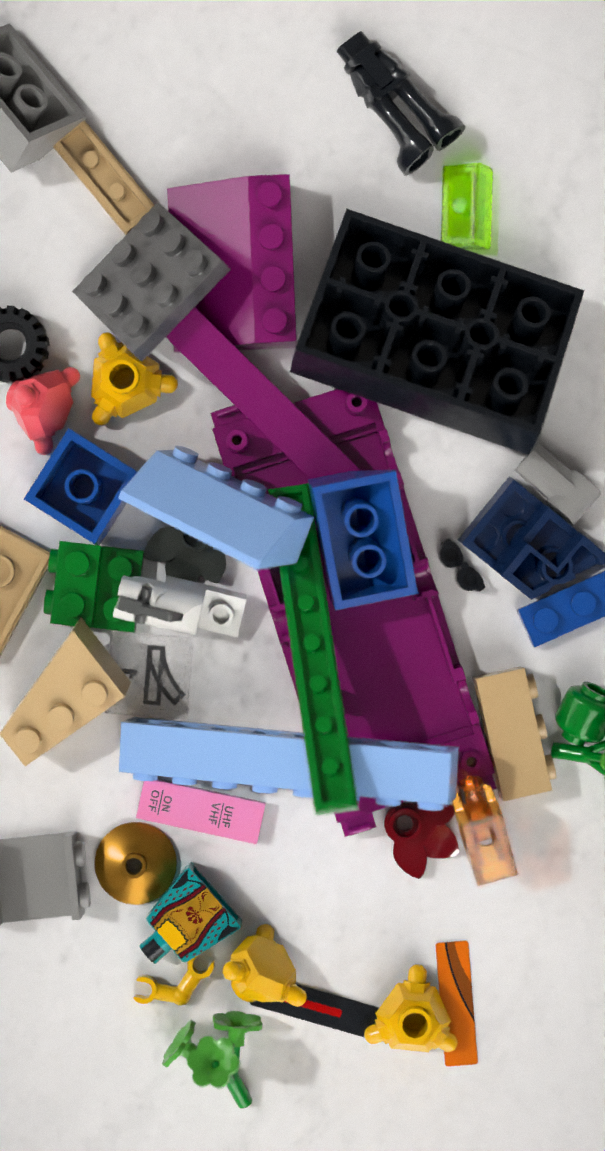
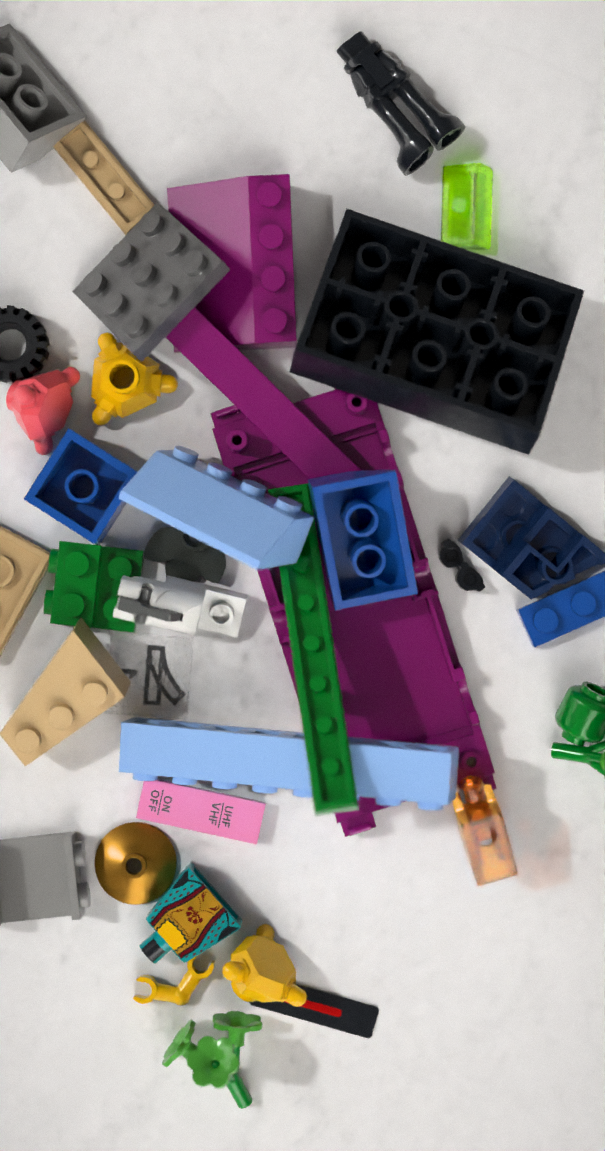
yellow rock [364,964,458,1052] -> none
dark red plate [384,802,459,879] -> none
orange sticker [436,941,478,1067] -> none
tan brick [472,666,556,802] -> none
light grey piece [515,443,601,525] -> none

